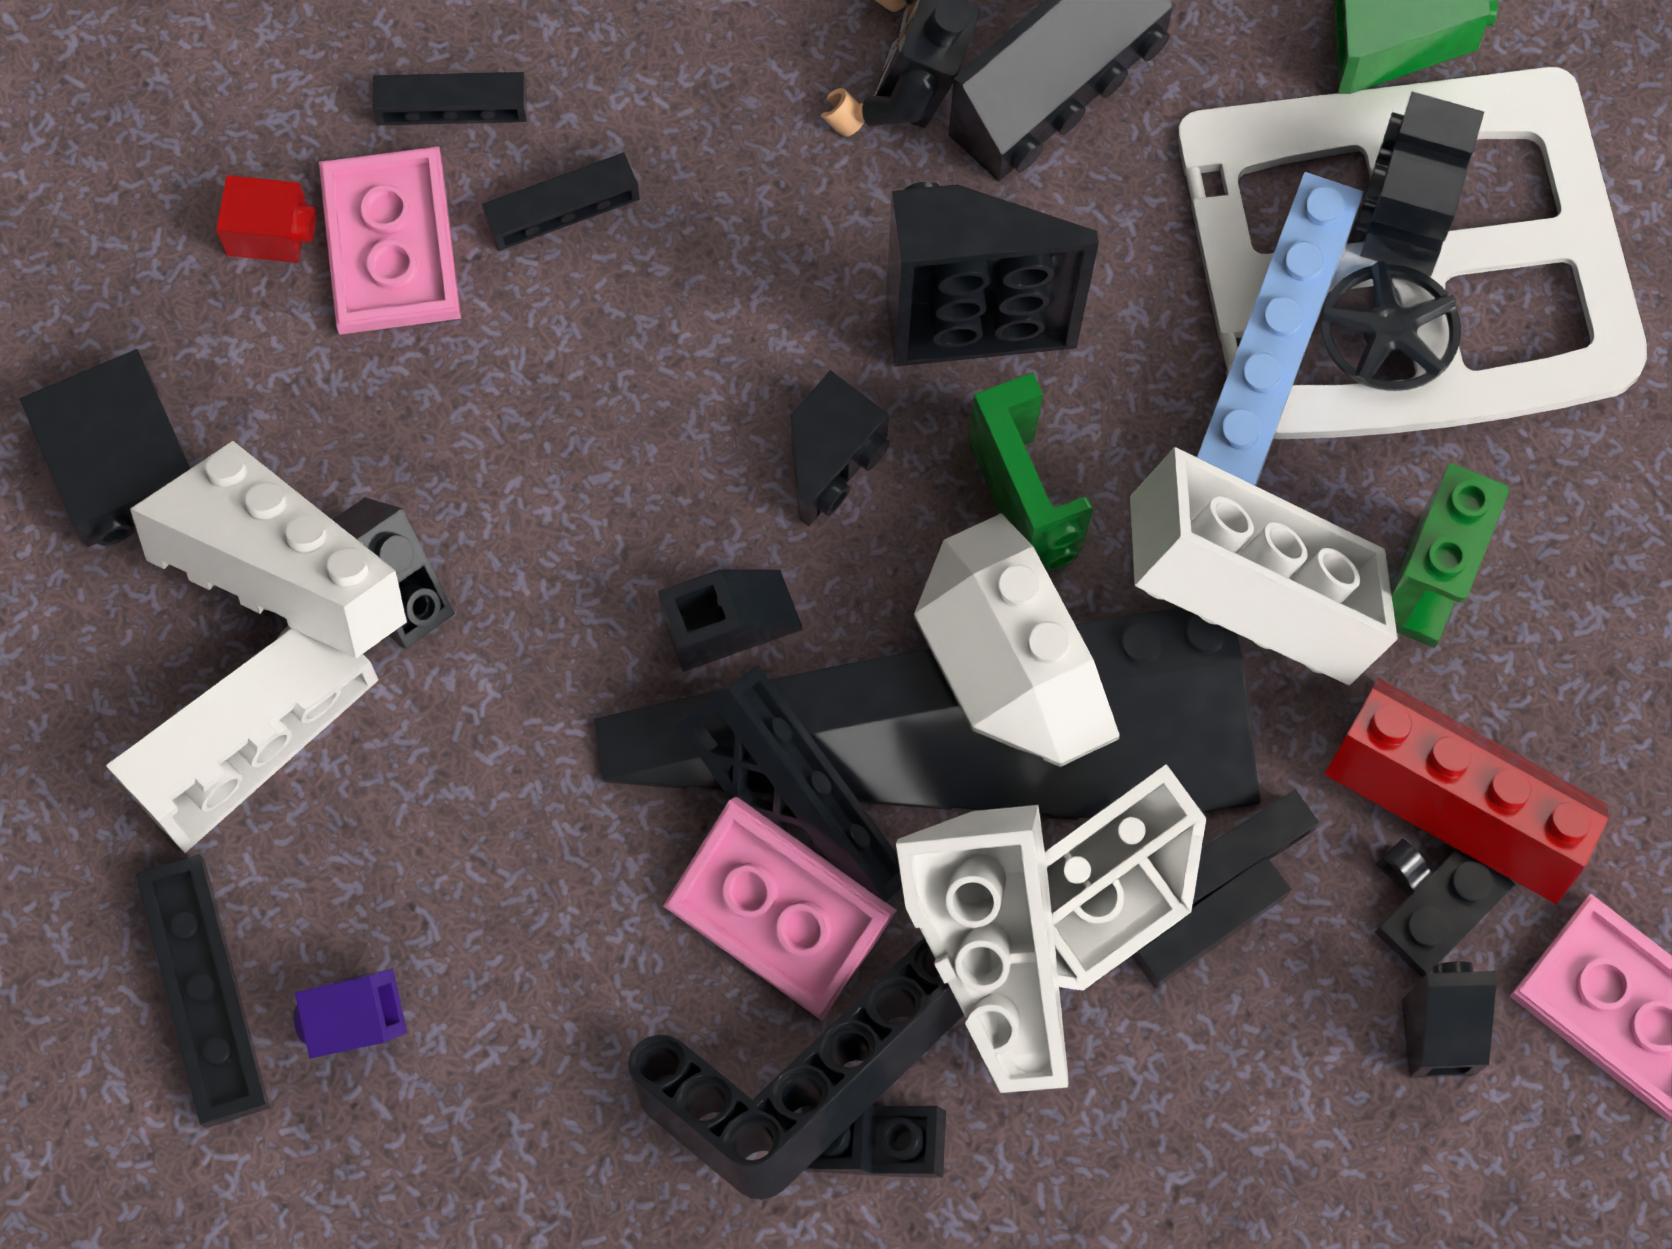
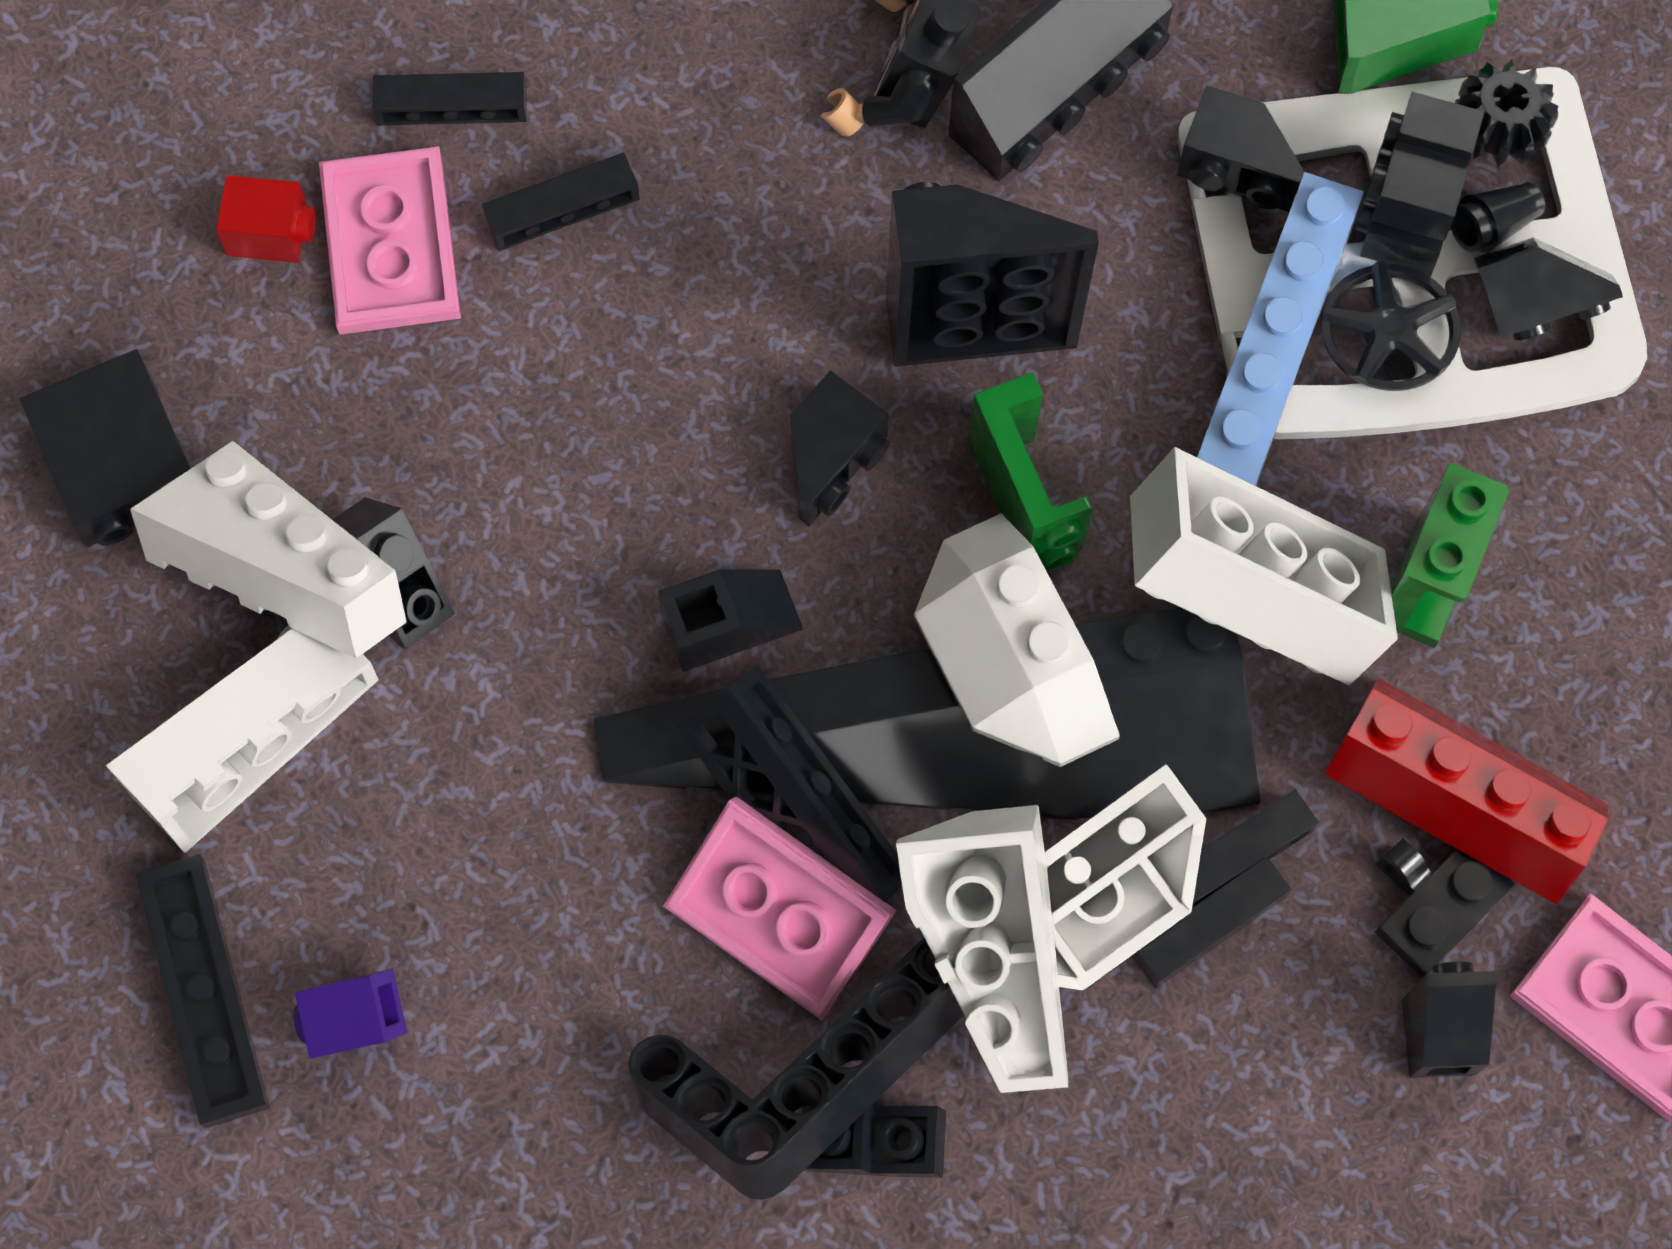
none -> black slope [1177,85,1304,212]
none -> black cone [1451,182,1545,253]
none -> black gear [1455,59,1559,168]
none -> black slope [1474,237,1623,340]

